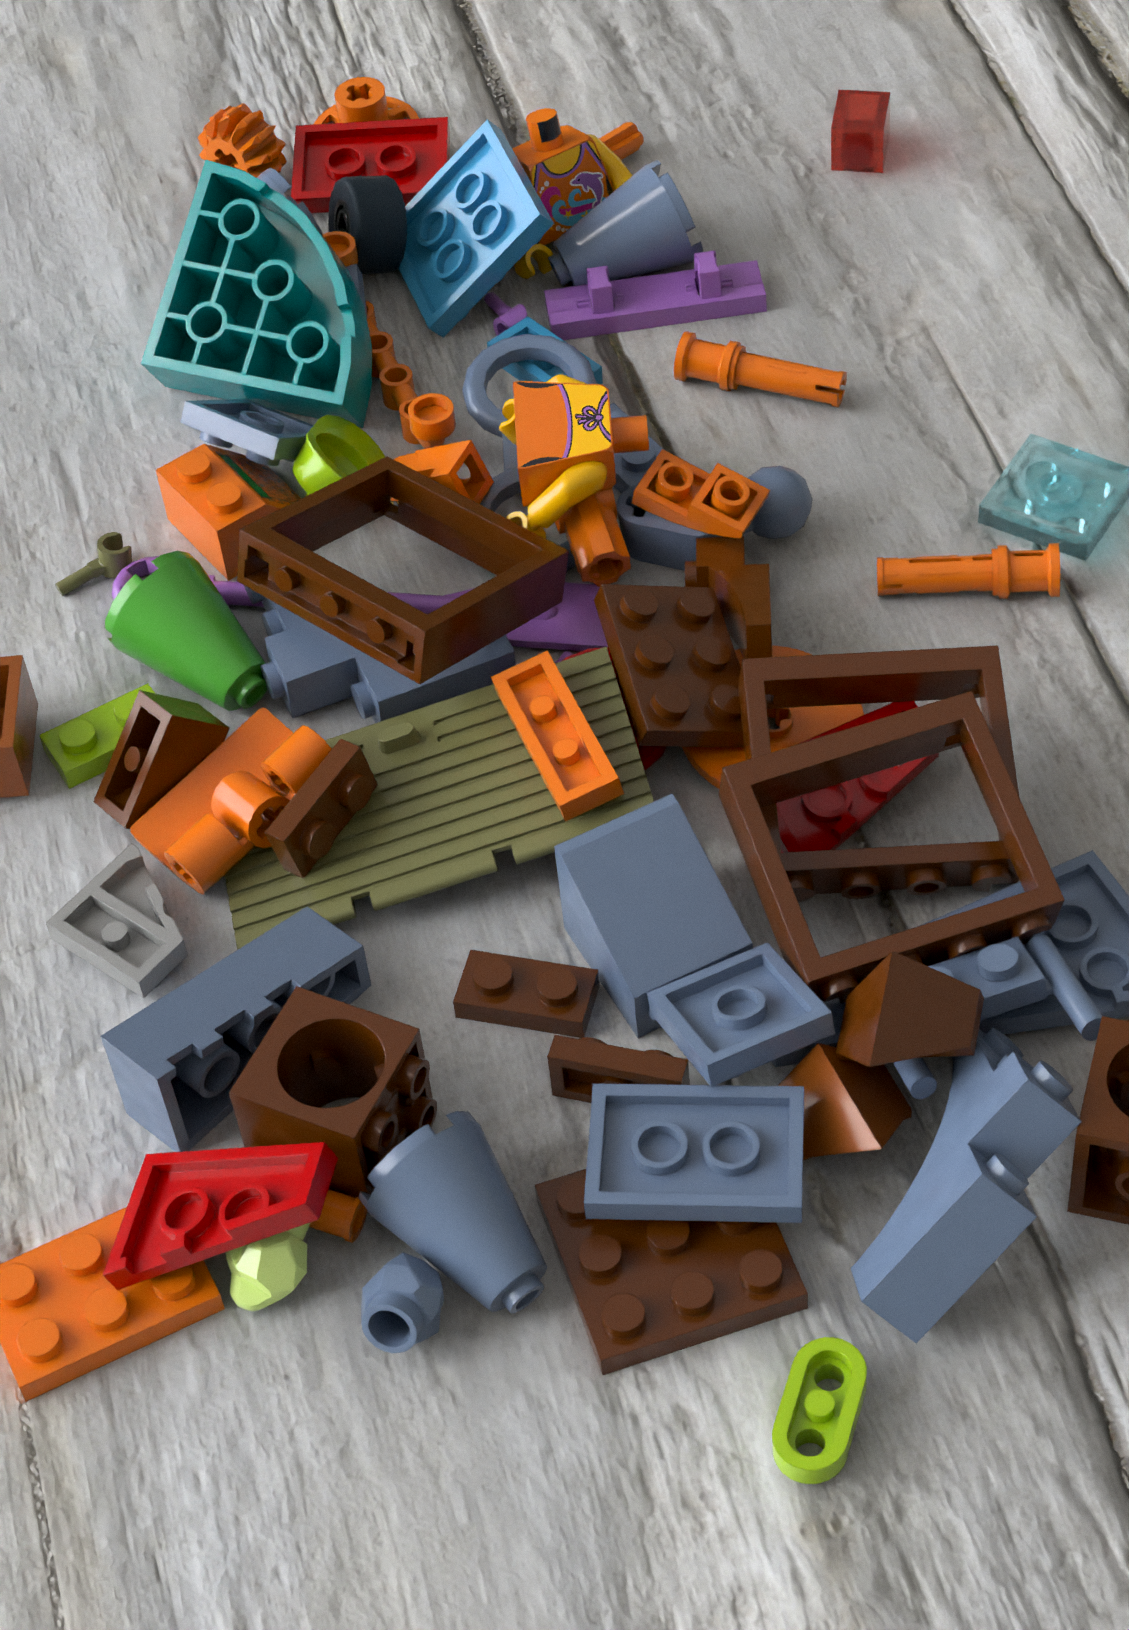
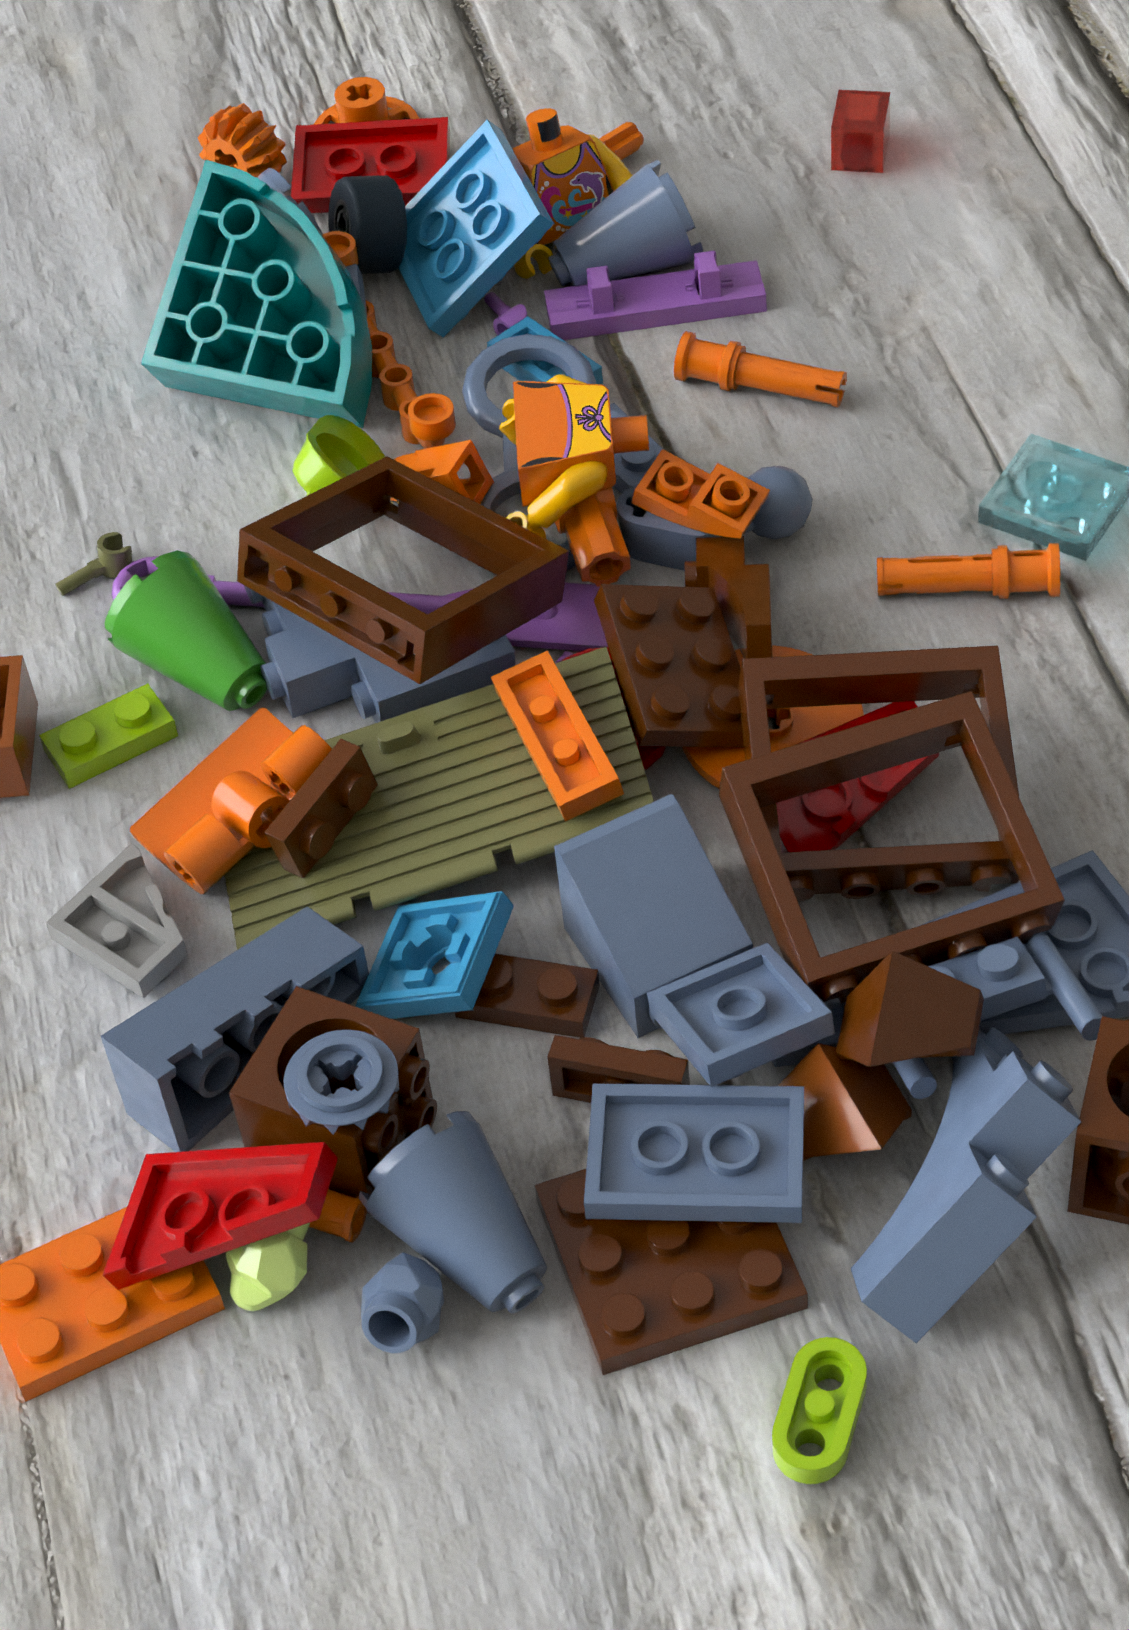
reddish brown slope [93,690,230,829] -> none
orange slope [156,444,301,581] -> none
sand blue plate [180,399,313,466] -> none
none -> sand blue gear [284,1030,399,1135]
none -> dark azure piece [355,891,514,1019]

